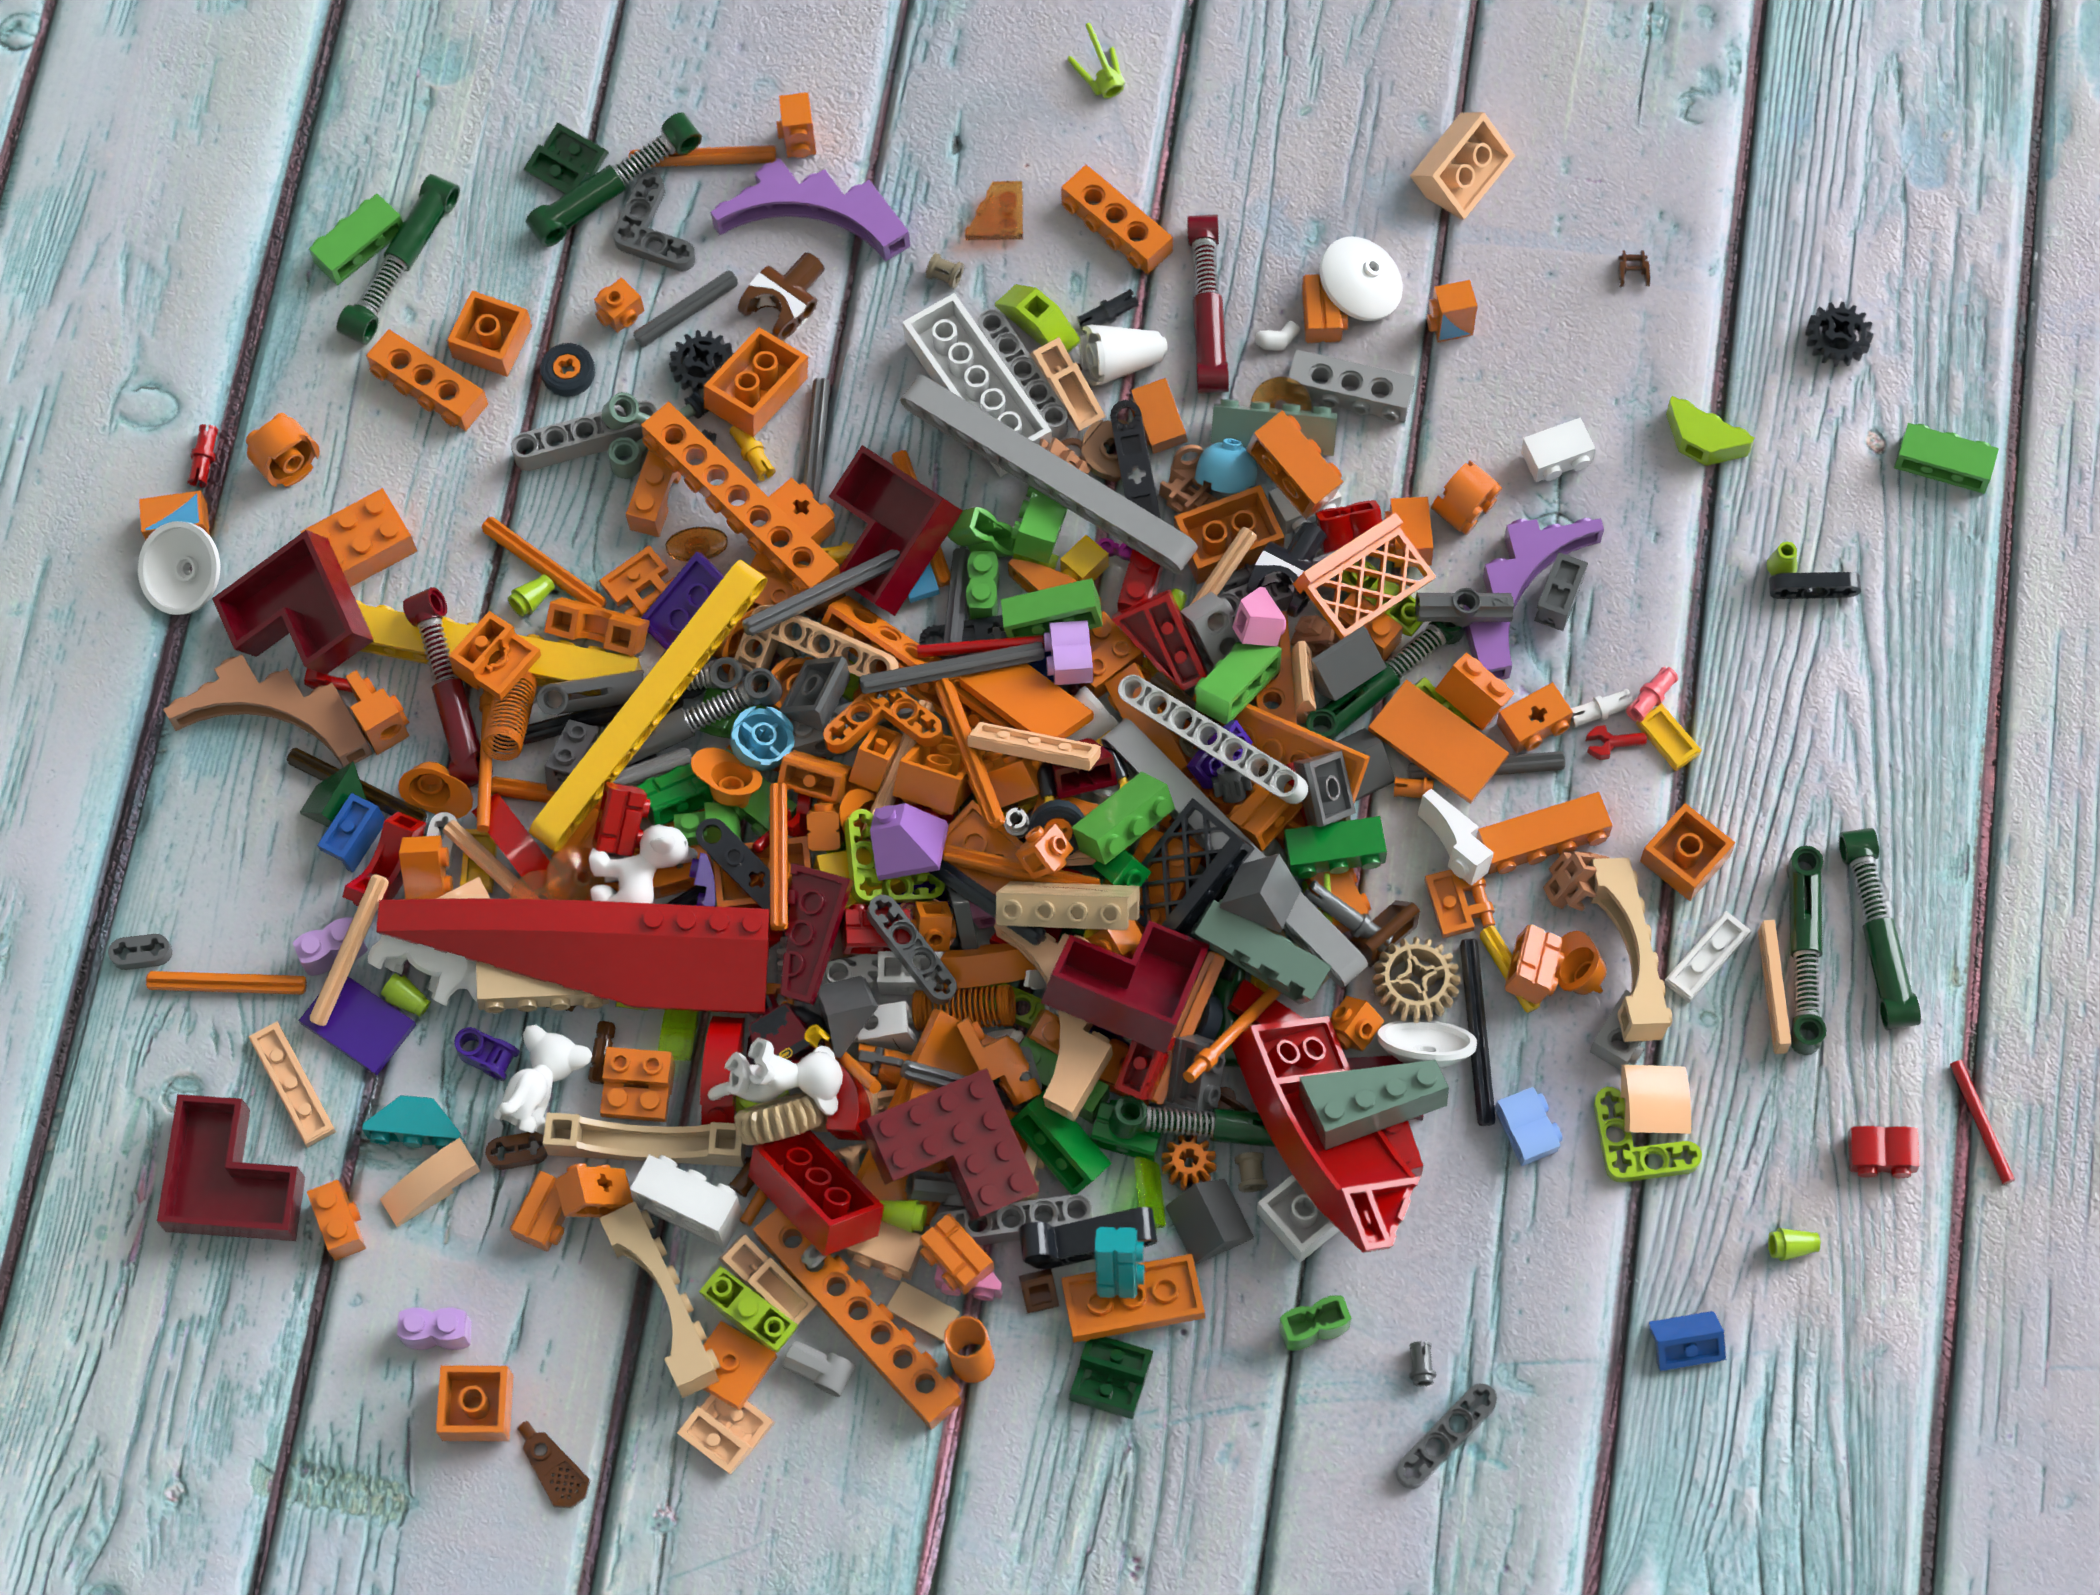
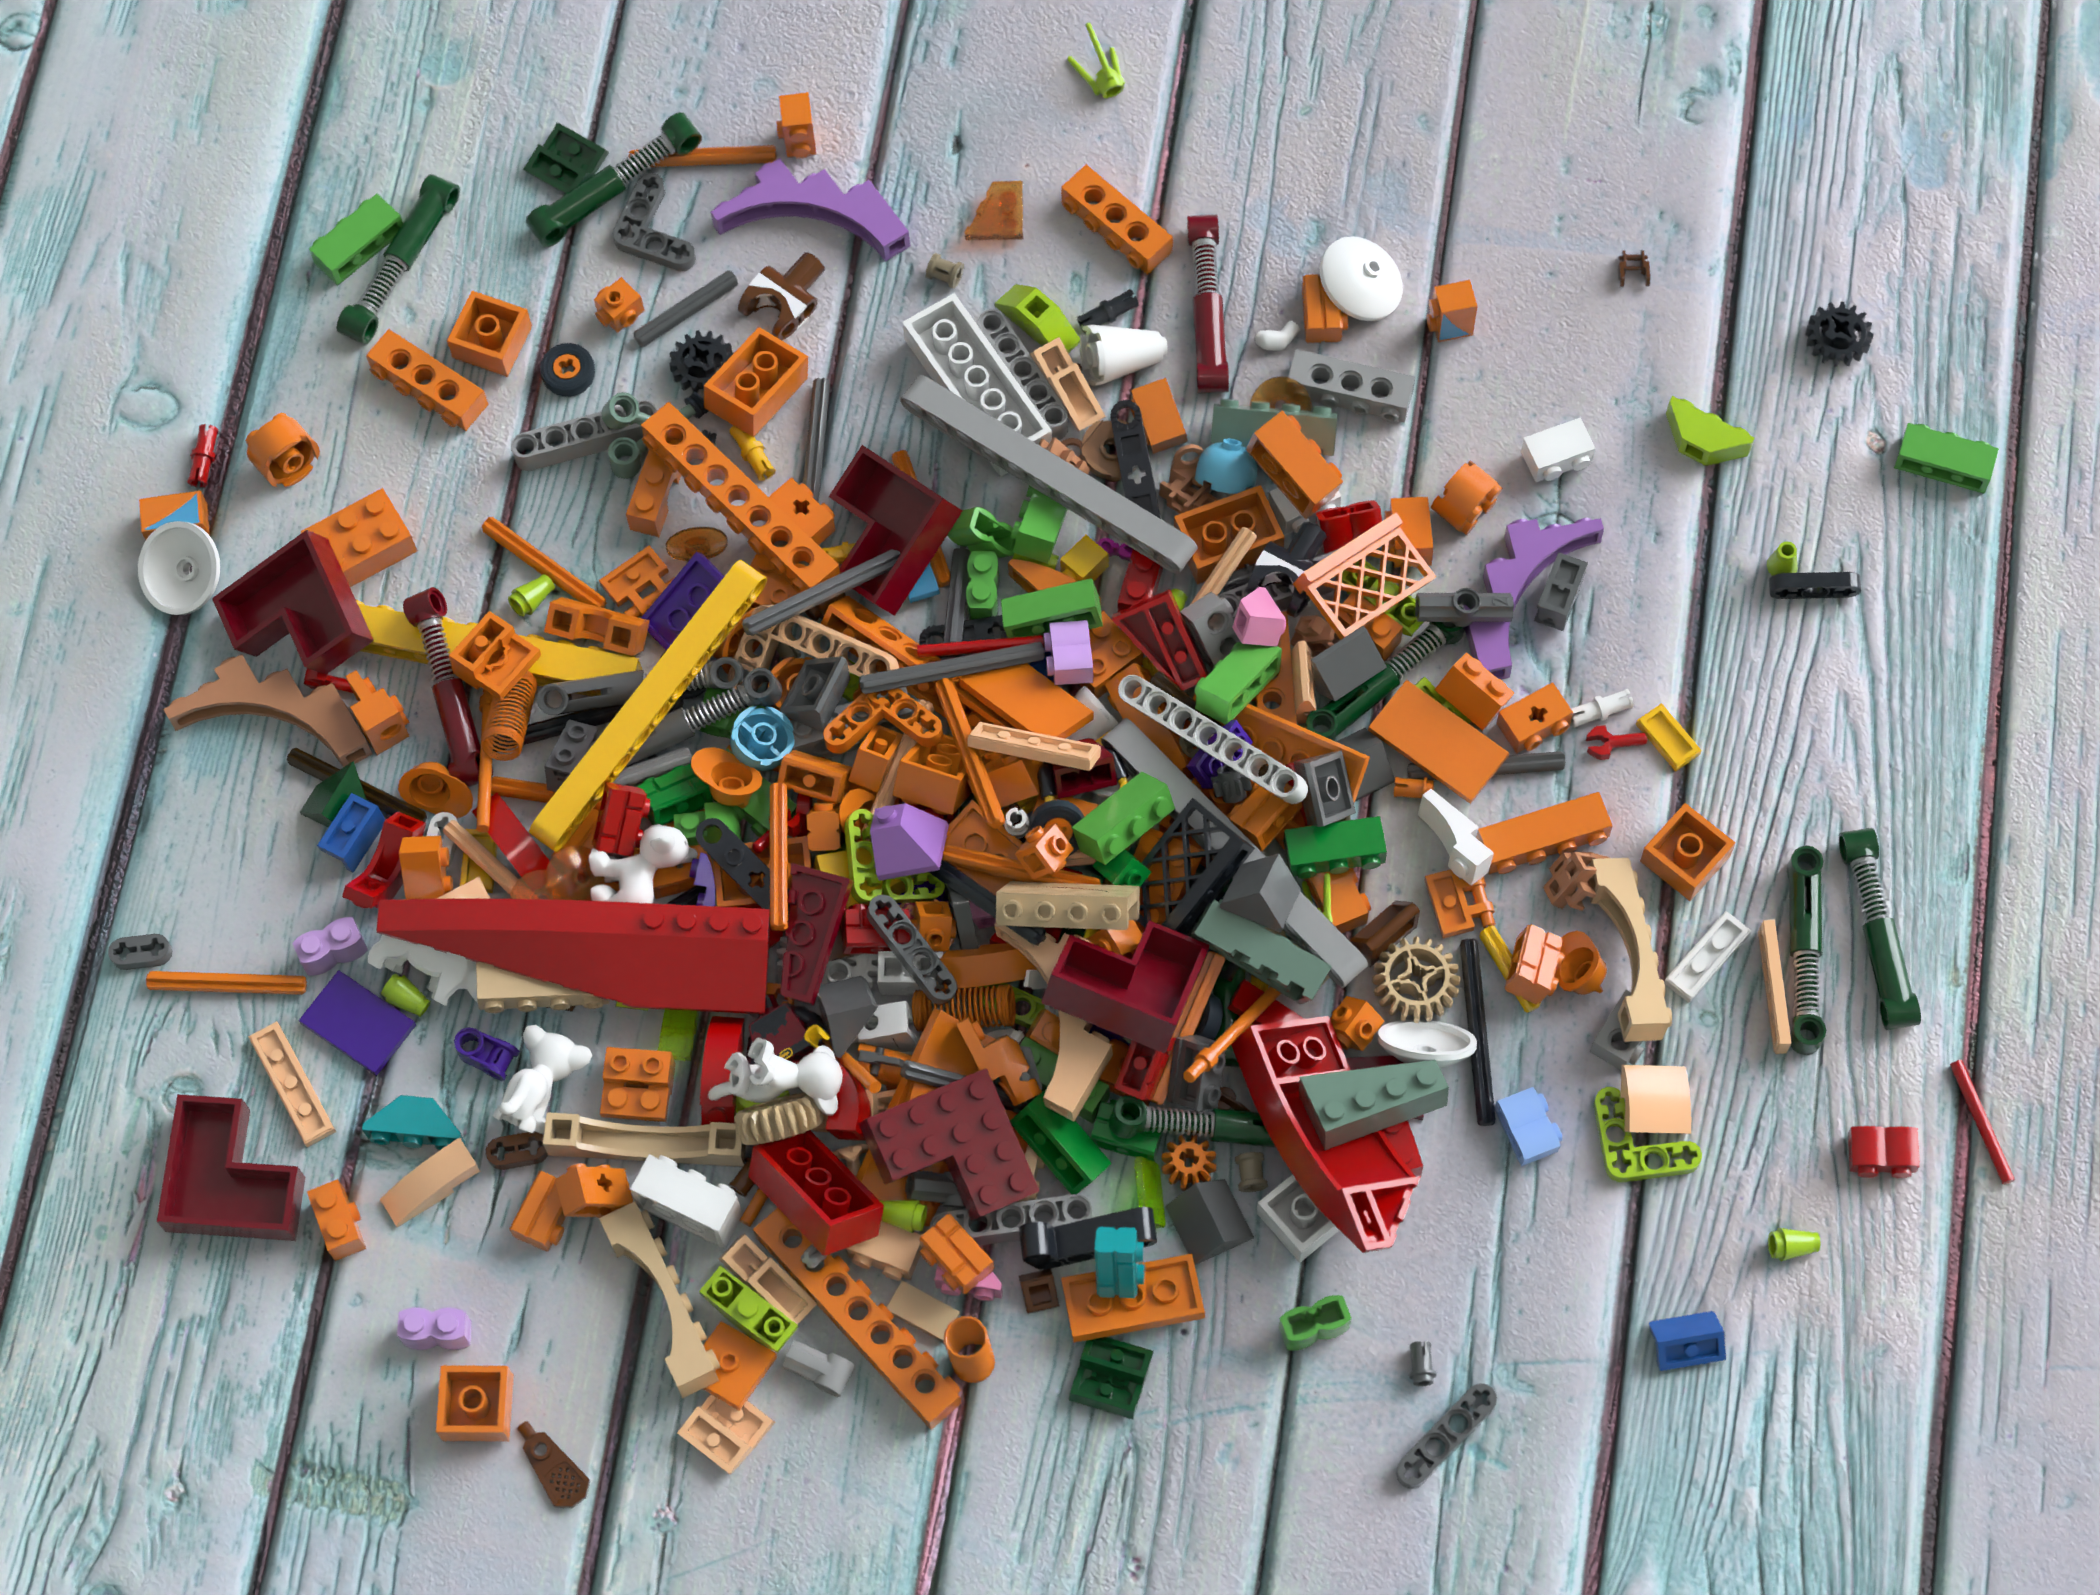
light nougat axle [310,874,389,1026] -> none
reddish brown axle [588,1021,616,1085] -> none
dark grey pin [1303,880,1393,952] -> none
light nougat slope [1410,112,1515,219] -> none
coral pin [1626,666,1678,722] -> none

